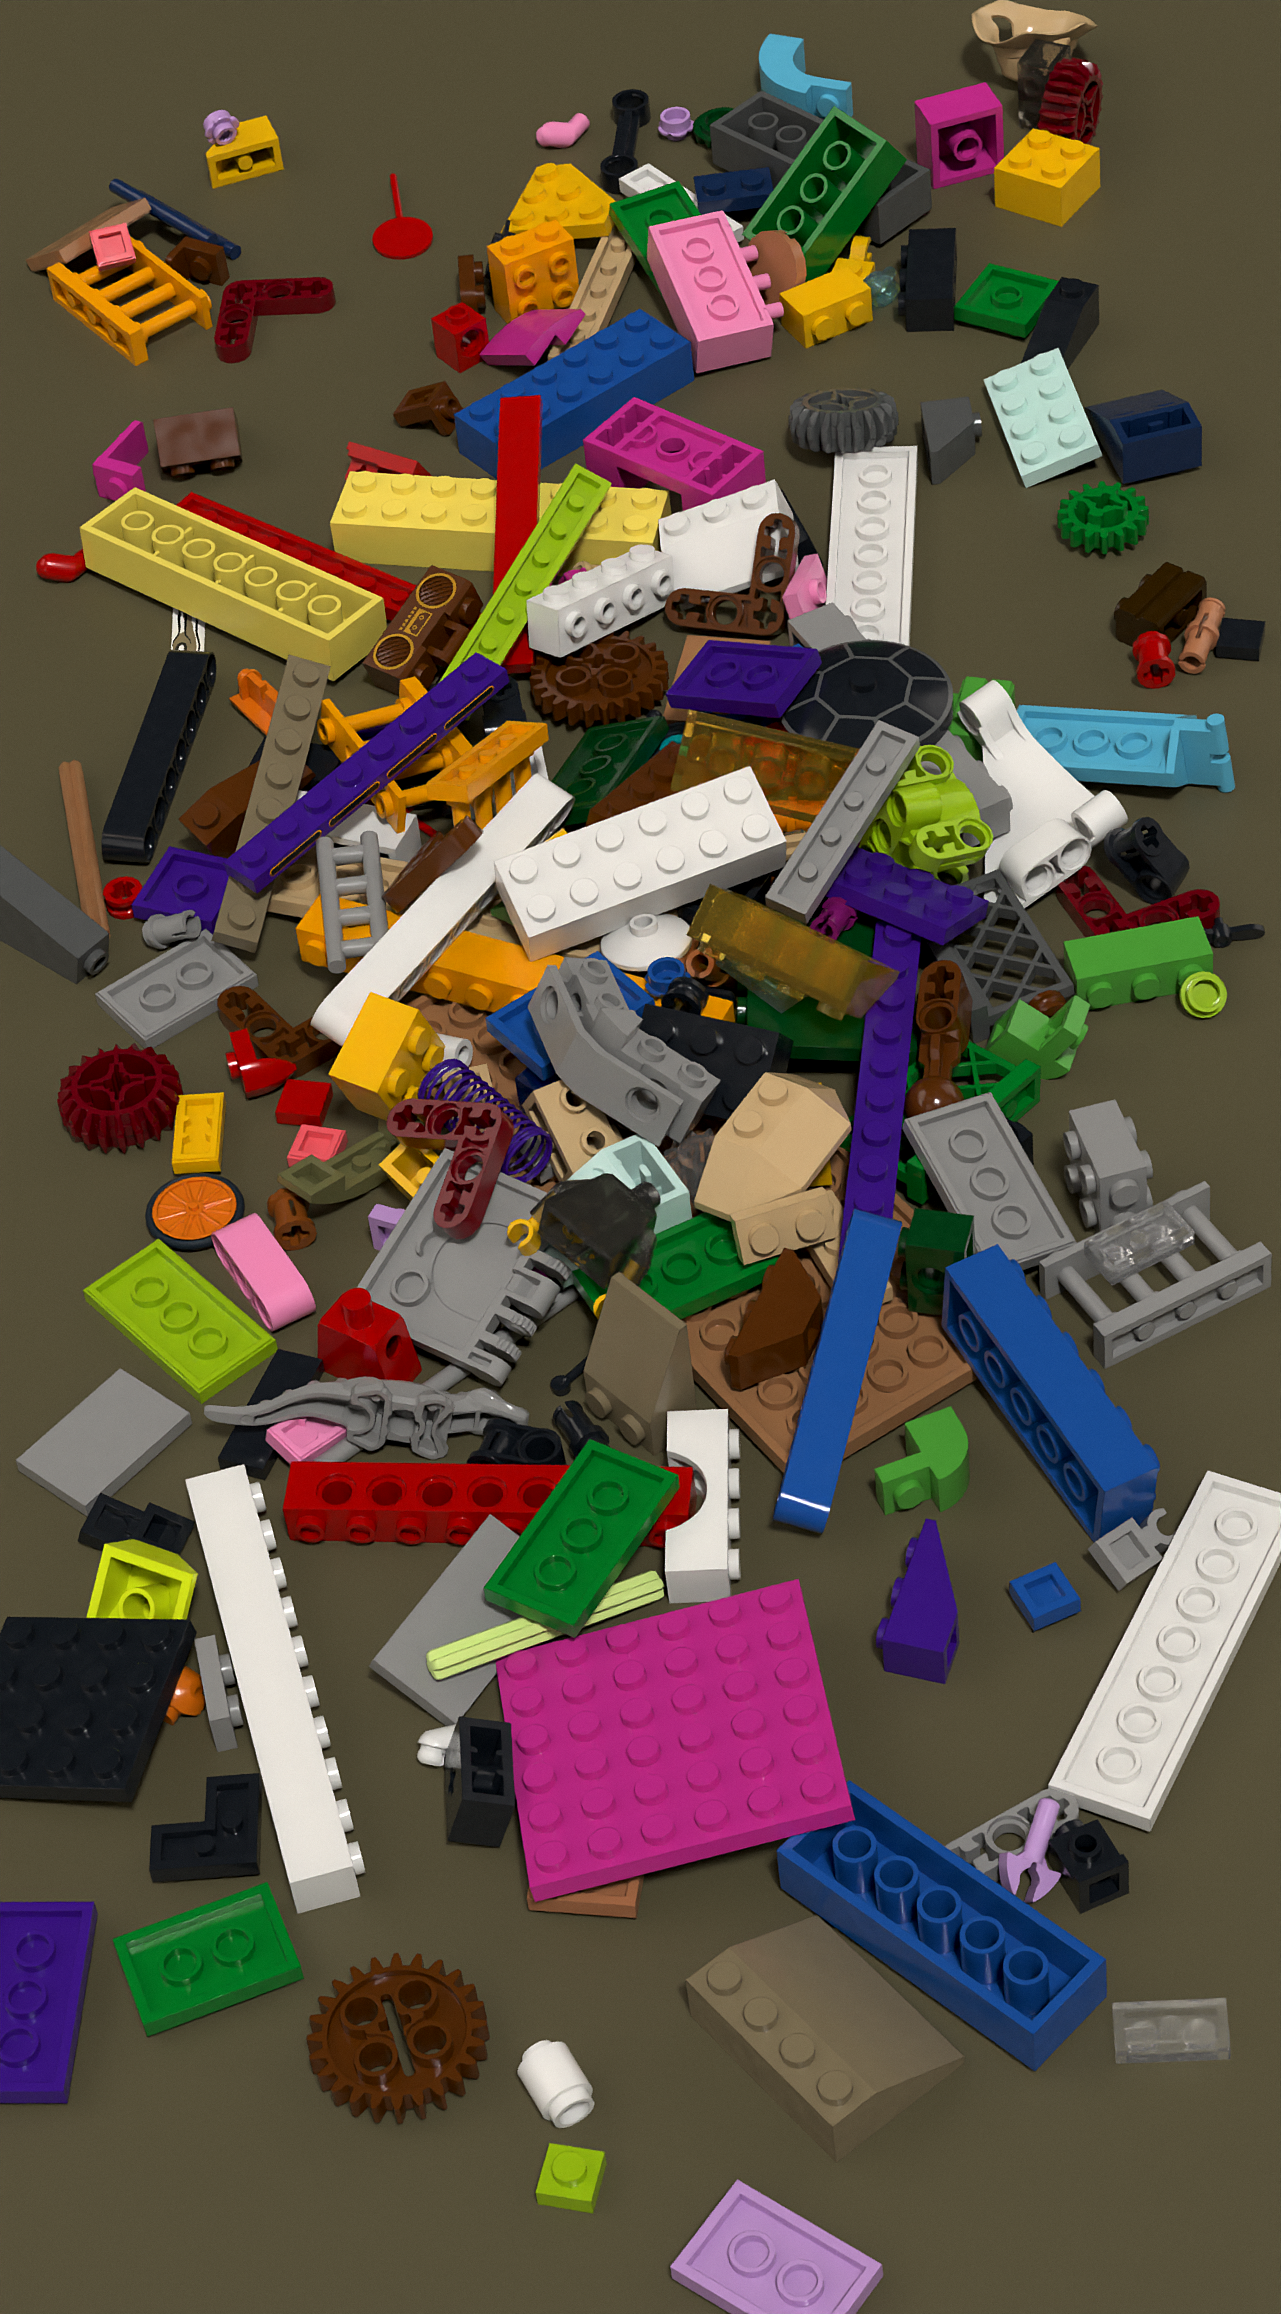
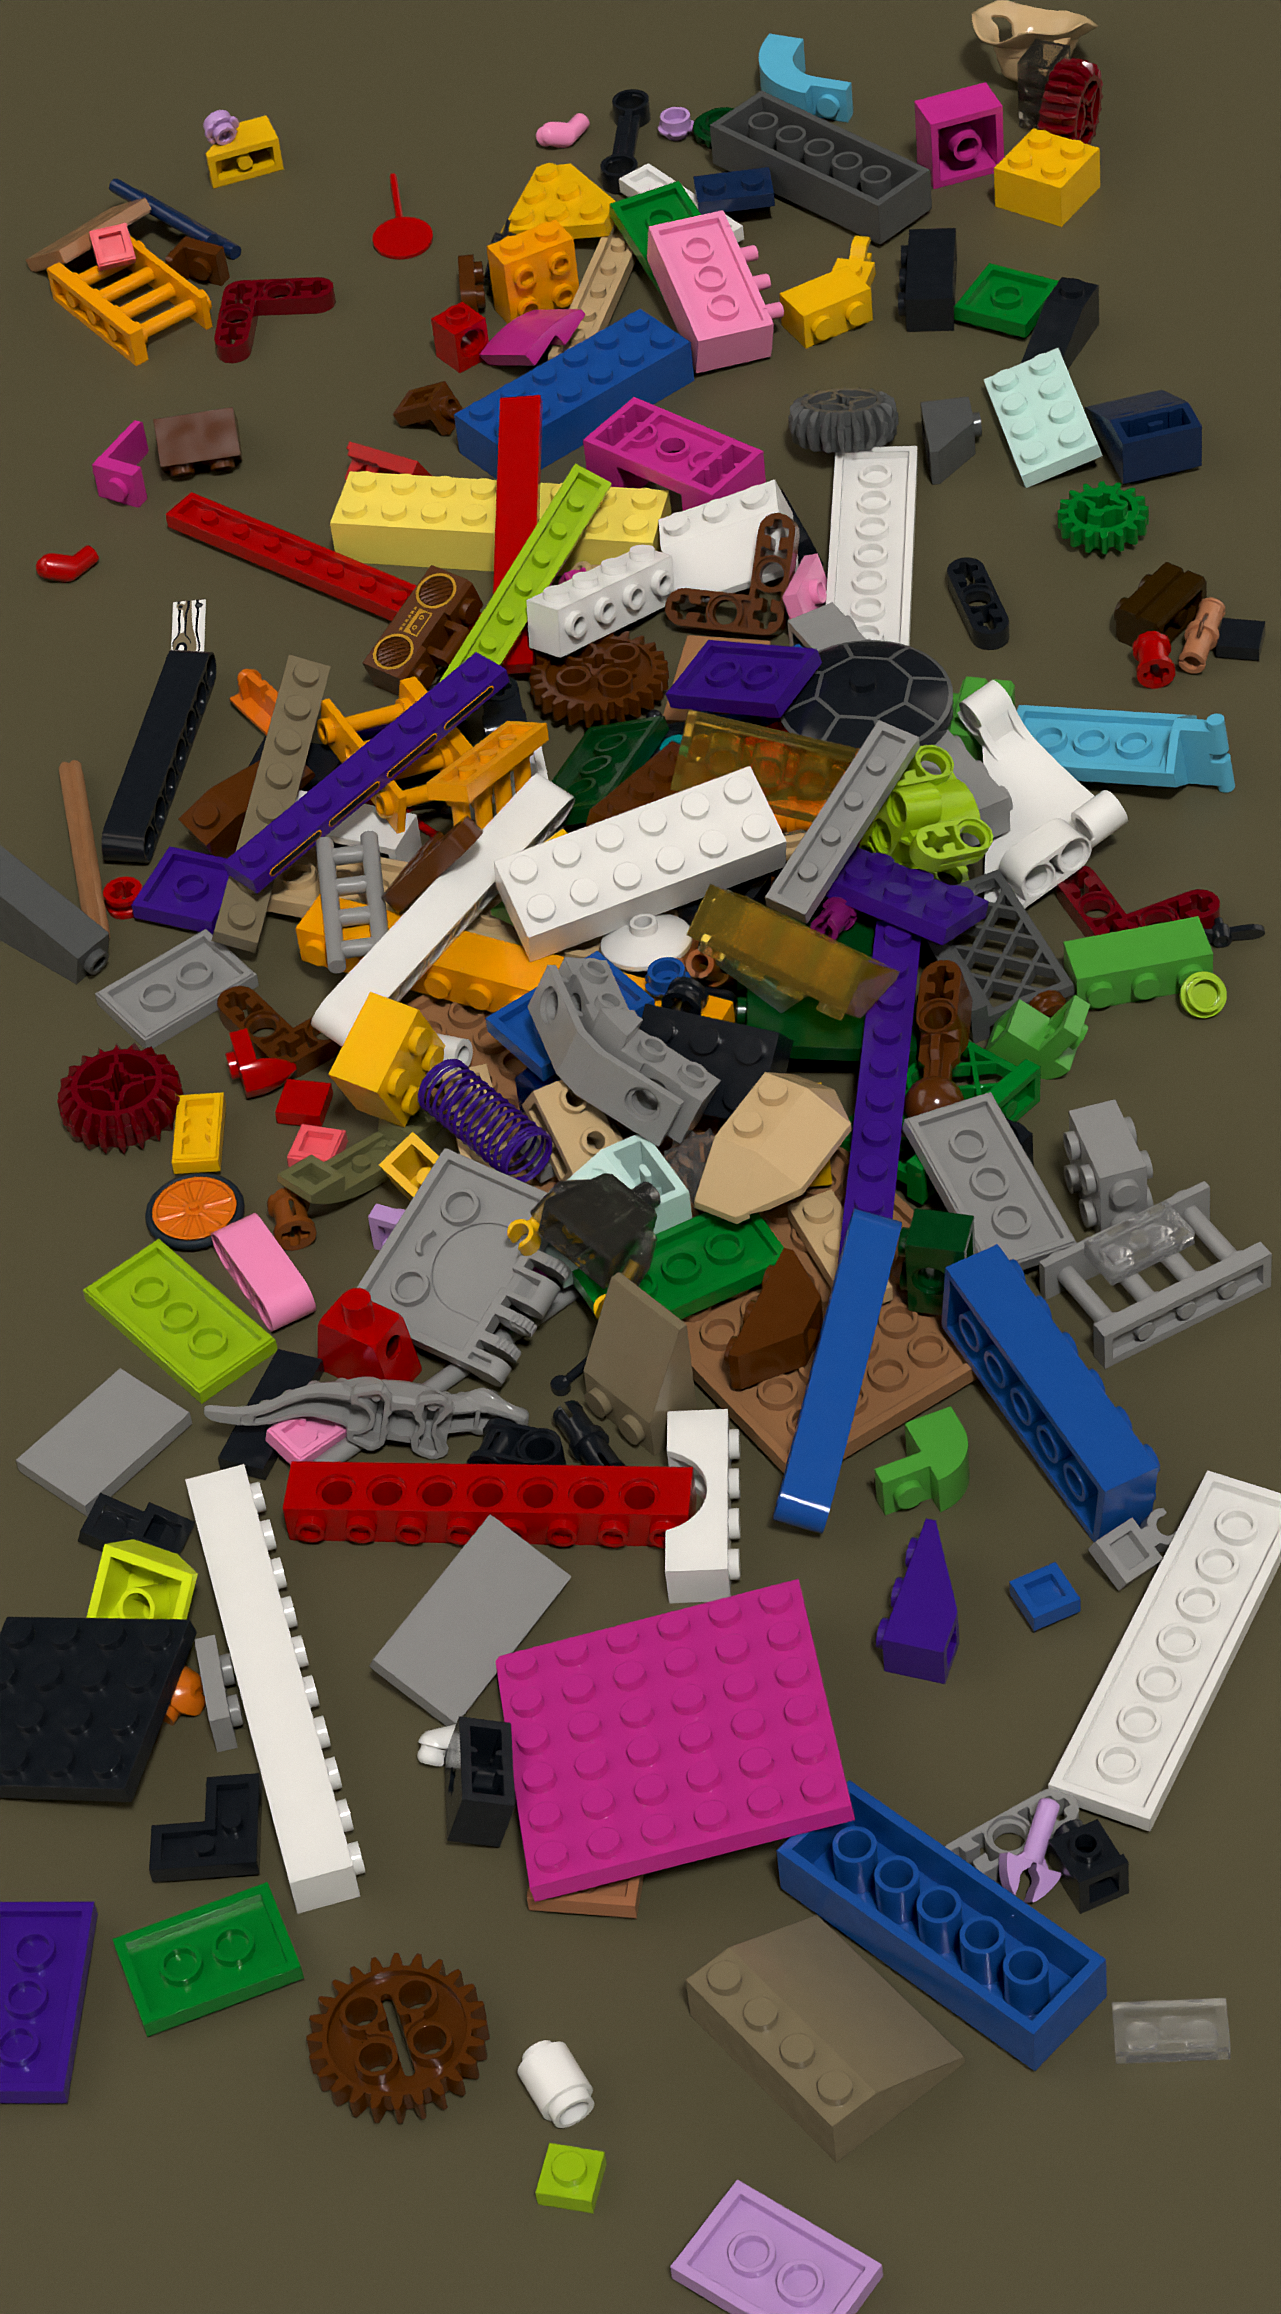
light yellow brick [79,487,387,681] -> none
light grey pin [142,910,201,950] -> none
dark red beam [386,1098,514,1239] -> none
yellowish green axle [426,1570,664,1680] -> none
green plate [483,1439,680,1638] -> none
tan plate [729,1187,837,1265] -> none
green brick [742,106,907,282] -> none
nougat tile [747,230,807,305] -> none
clear light blue plate [863,266,900,307] -> none
black piece [1104,817,1190,905] -> none
none -> black beam [947,557,1010,650]

